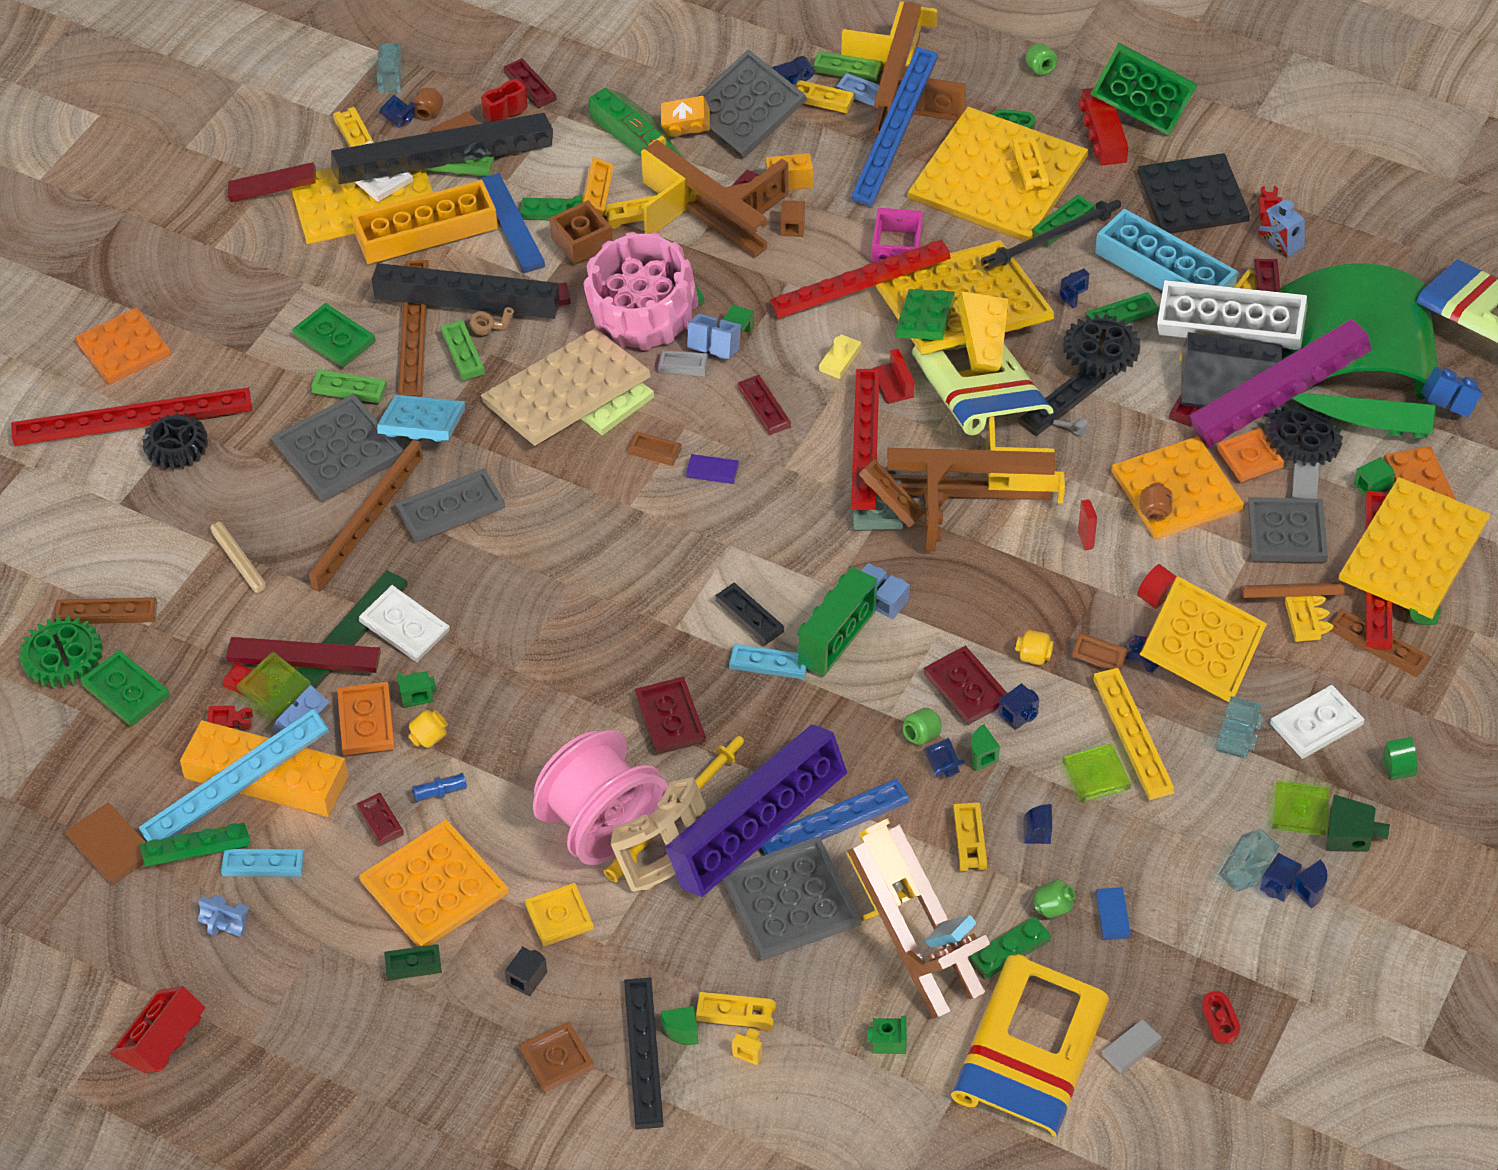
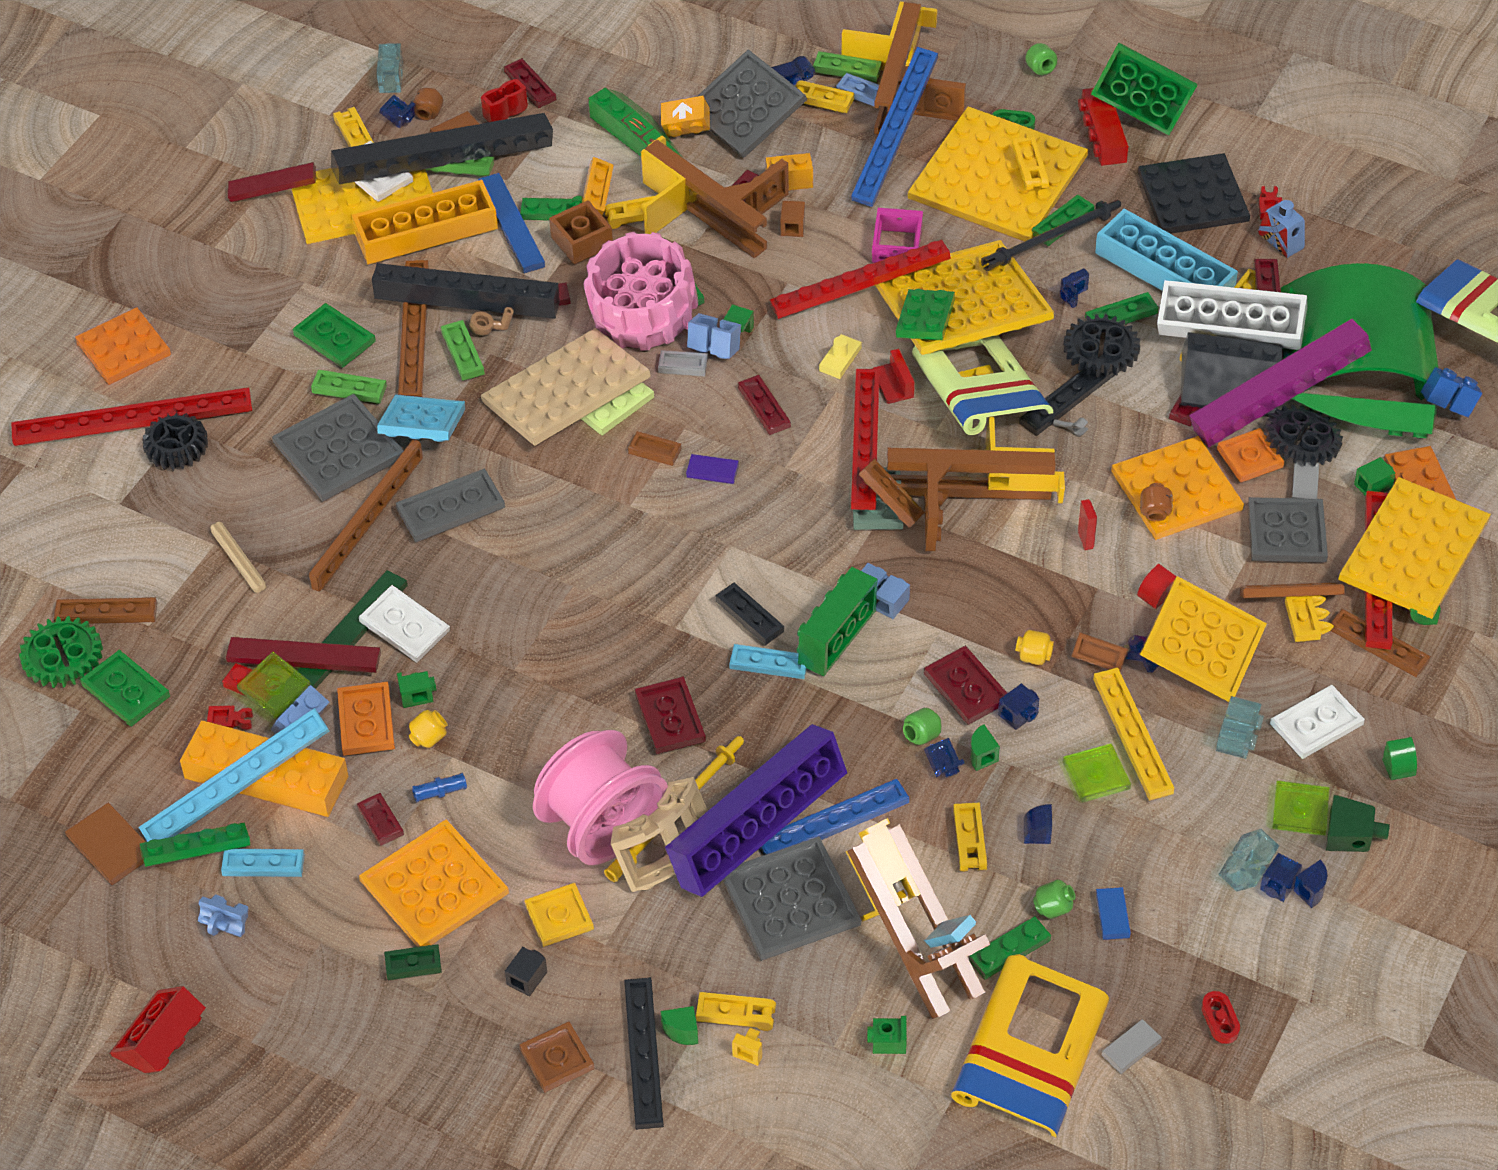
yellow wedge [956,291,1008,374] -> none

